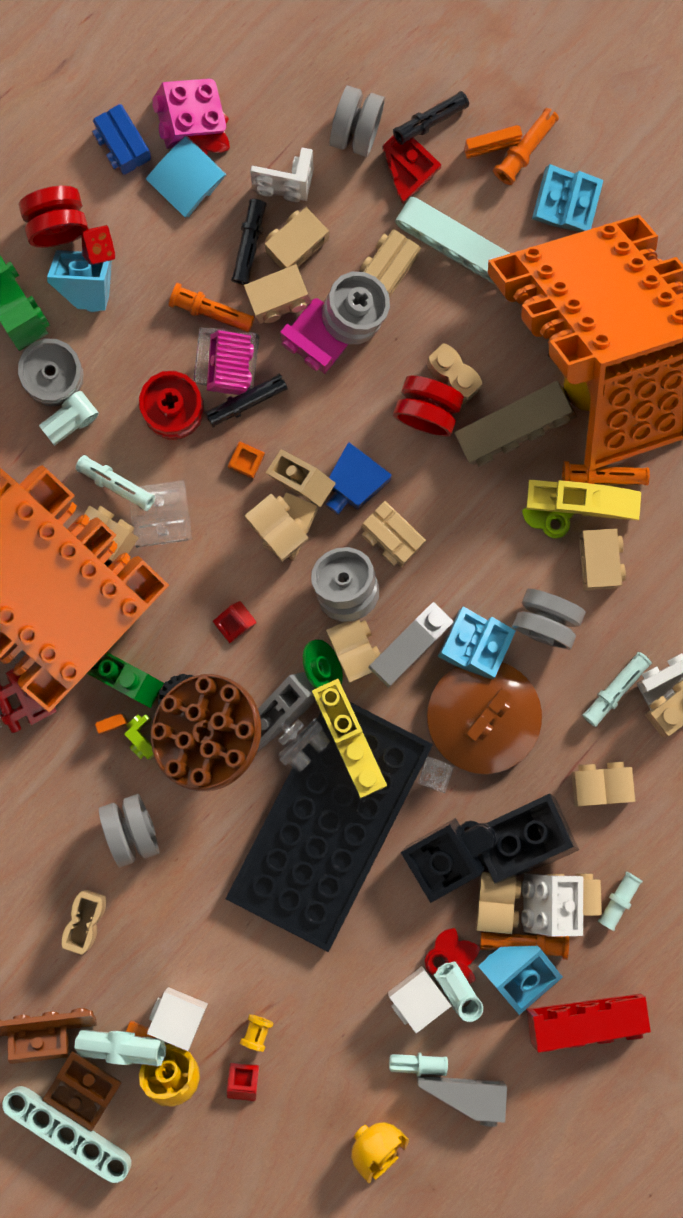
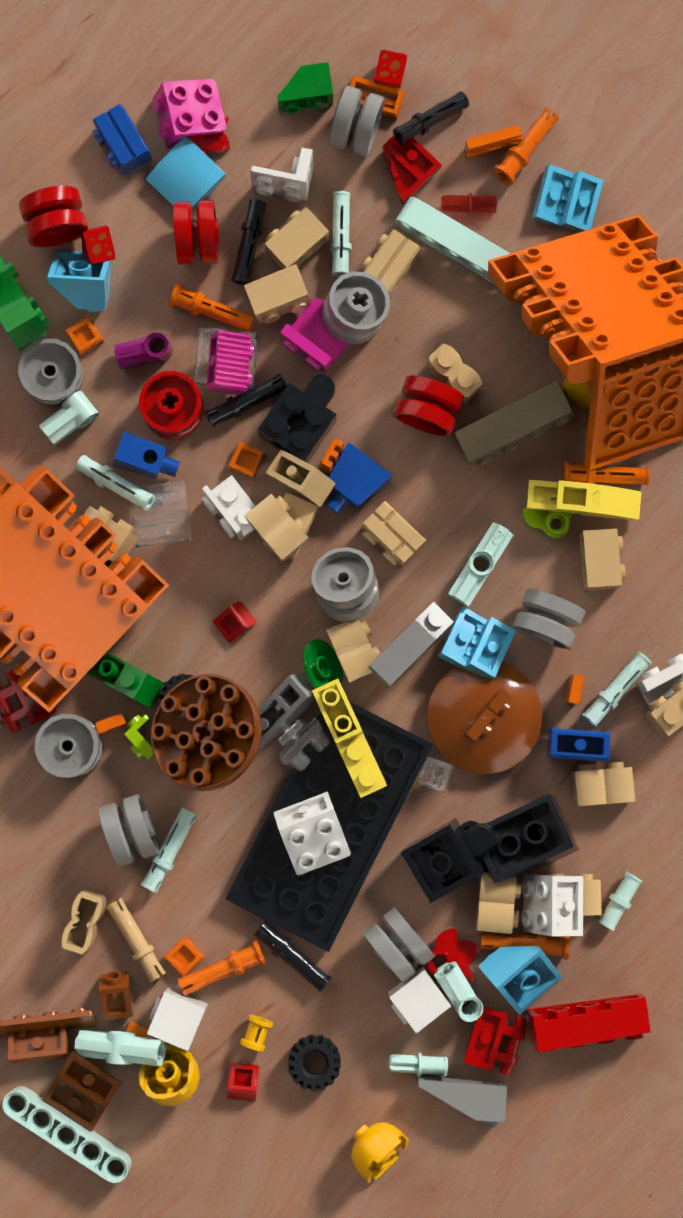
none -> light grey wheel [34,714,104,778]
none -> orange tile [65,316,104,356]
none -> dark orange bracket [99,971,133,1021]
none -> tan pin [106,898,166,983]
none -> blue torso [112,431,180,479]
none -> magenta piece [114,332,173,370]
none -> light aqua pin [140,807,198,893]
none -> orange tile [164,936,205,977]
none -> red wheel [173,200,220,265]
none -> orange pin [178,940,267,996]
none -> white bracket [202,475,255,541]
none -> black pin [253,920,332,992]
none -> black brick [257,374,337,463]
none -> white bracket [273,792,351,875]
none -> green slope [277,62,333,114]
none -> black tyre [288,1034,341,1091]
none -> orange tile [321,438,344,477]
none -> light aqua pin [330,191,352,277]
none -> orange tile [349,75,405,120]
none -> light grey wheel [363,907,435,983]
none -> red slope [373,49,407,88]
none -> clear red axle [441,192,497,215]
none -> light aqua piece [447,522,514,607]
none -> red plate [463,1005,527,1076]
none -> blue brick [547,728,610,762]
none -> orange tile [565,674,585,705]

